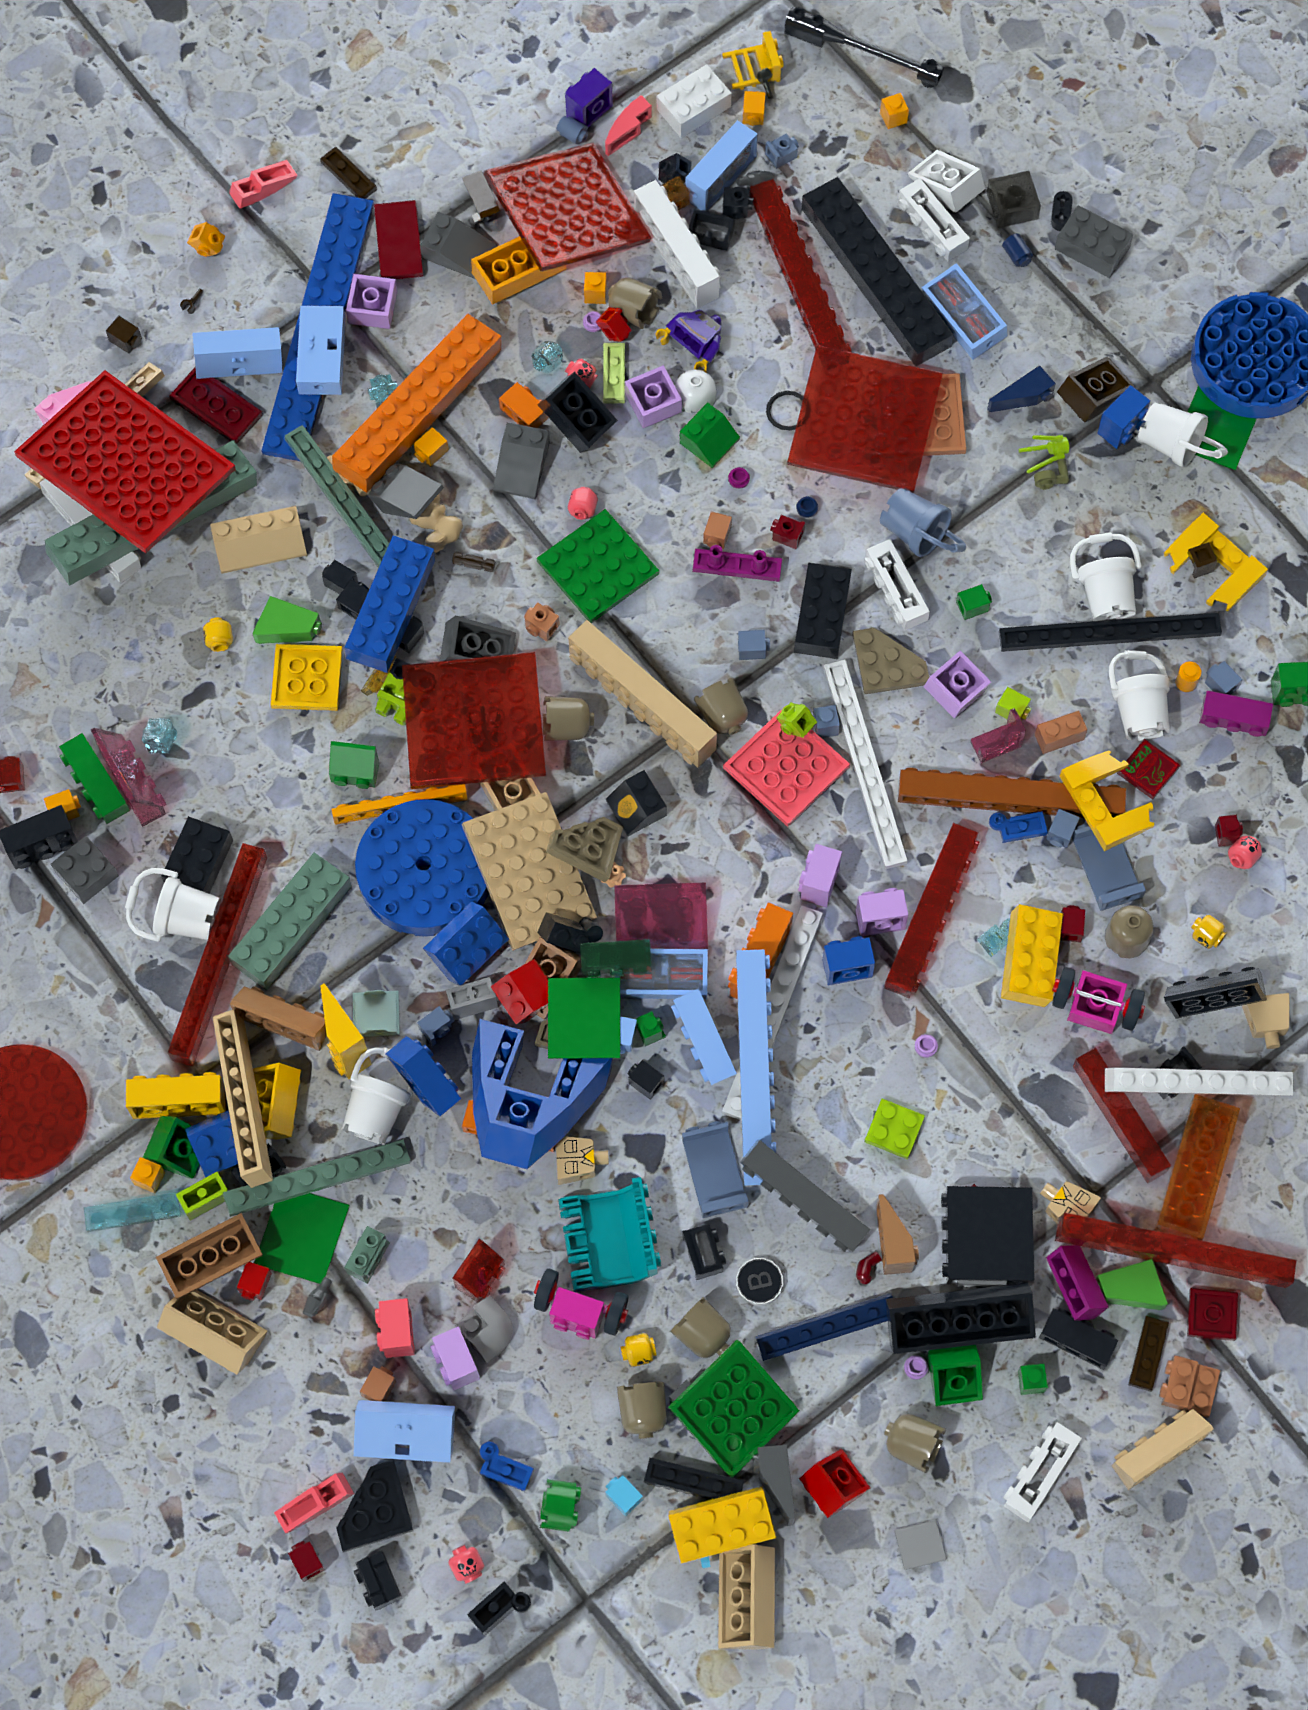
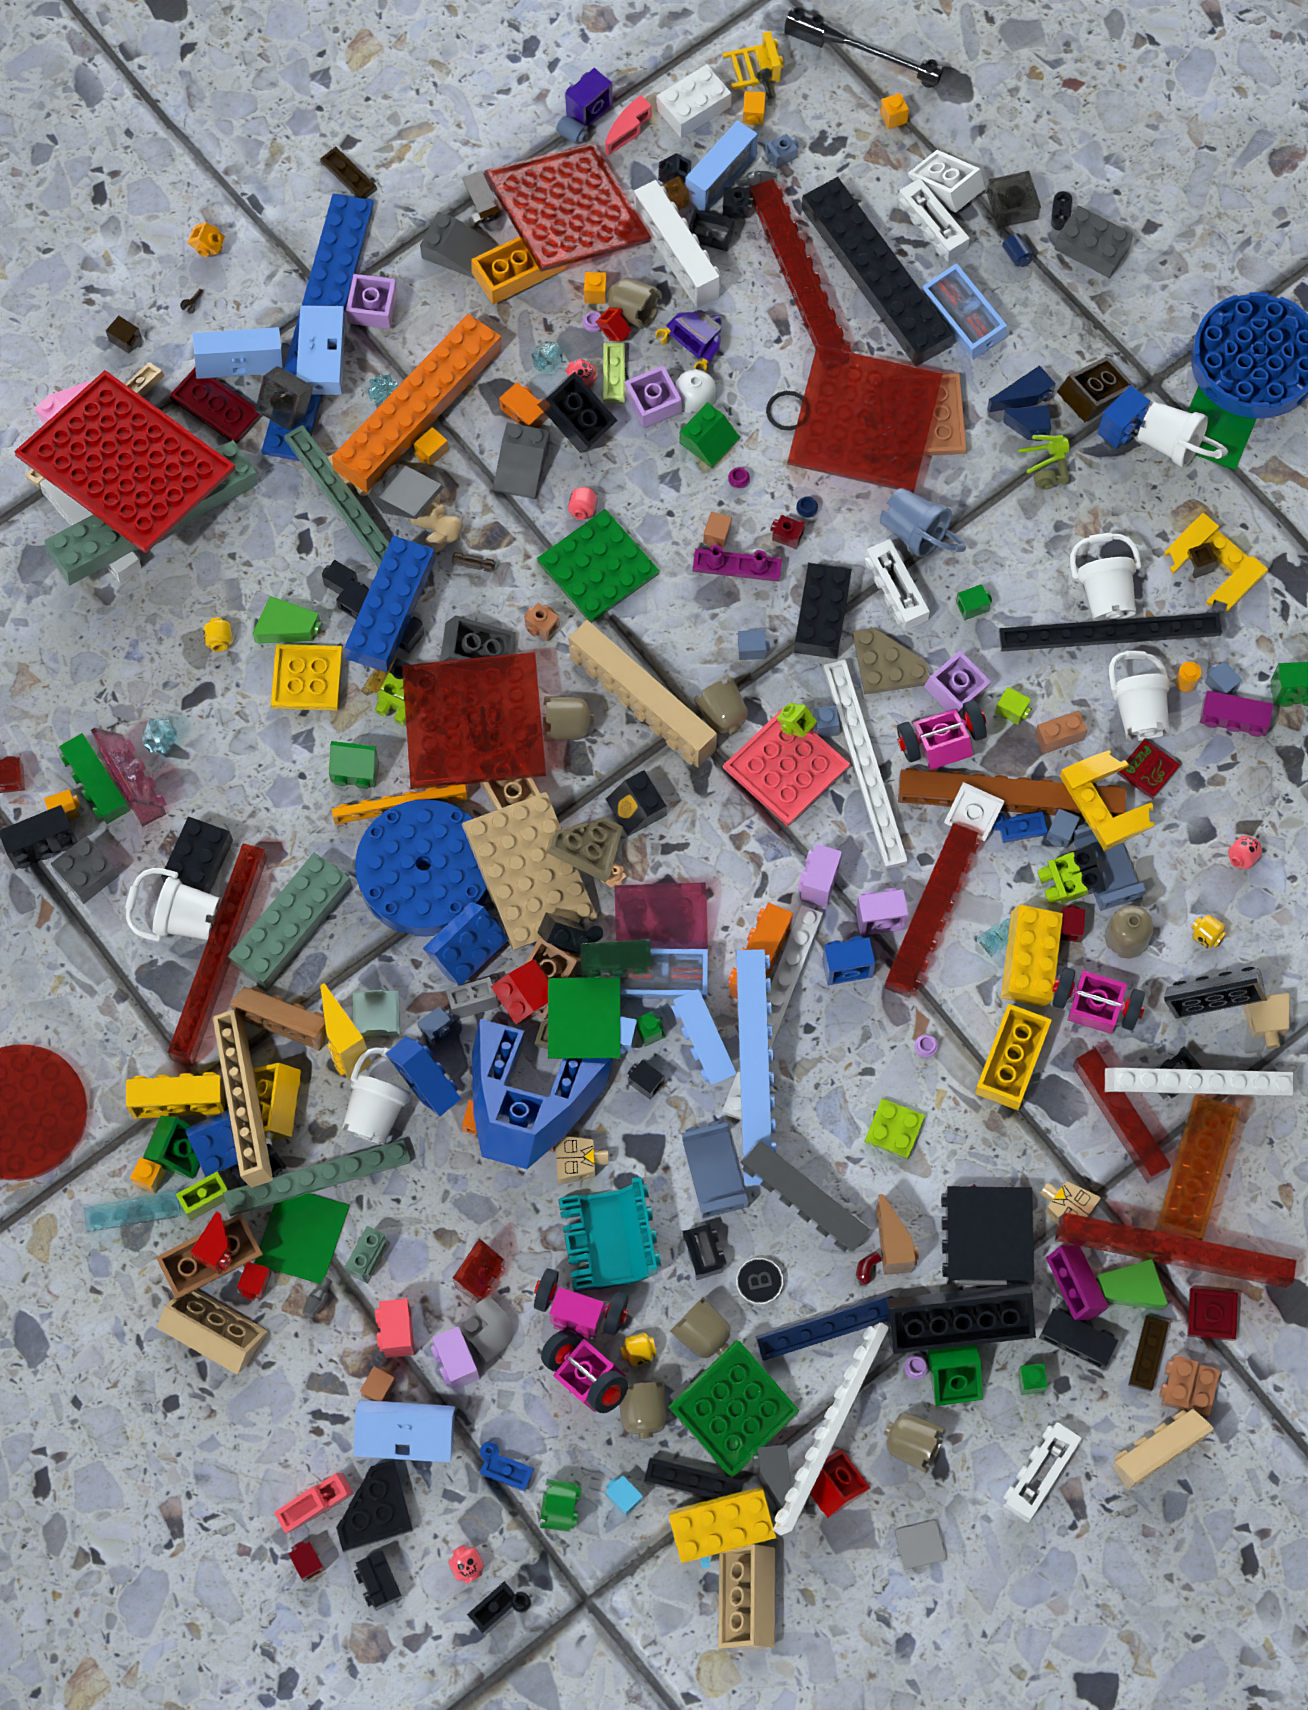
tan slope [210,506,307,574] -> none
coral slope [229,160,297,209] -> none
dark red tile [374,200,423,279] -> none
clear pink panel [970,708,1026,763] -> none
dark red brick [1215,814,1243,847] -> none
none -> red slope [190,1211,233,1275]
none -> clear smoke brick [255,366,313,431]
none -> brick [541,1330,628,1413]
none -> white plate [773,1322,889,1535]
none -> brick [897,700,987,770]
none -> white tile [944,782,1004,841]
none -> yellow brick [974,1003,1052,1110]
none -> dark blue slope [1003,405,1051,441]
none -> lime hips [1037,846,1106,904]

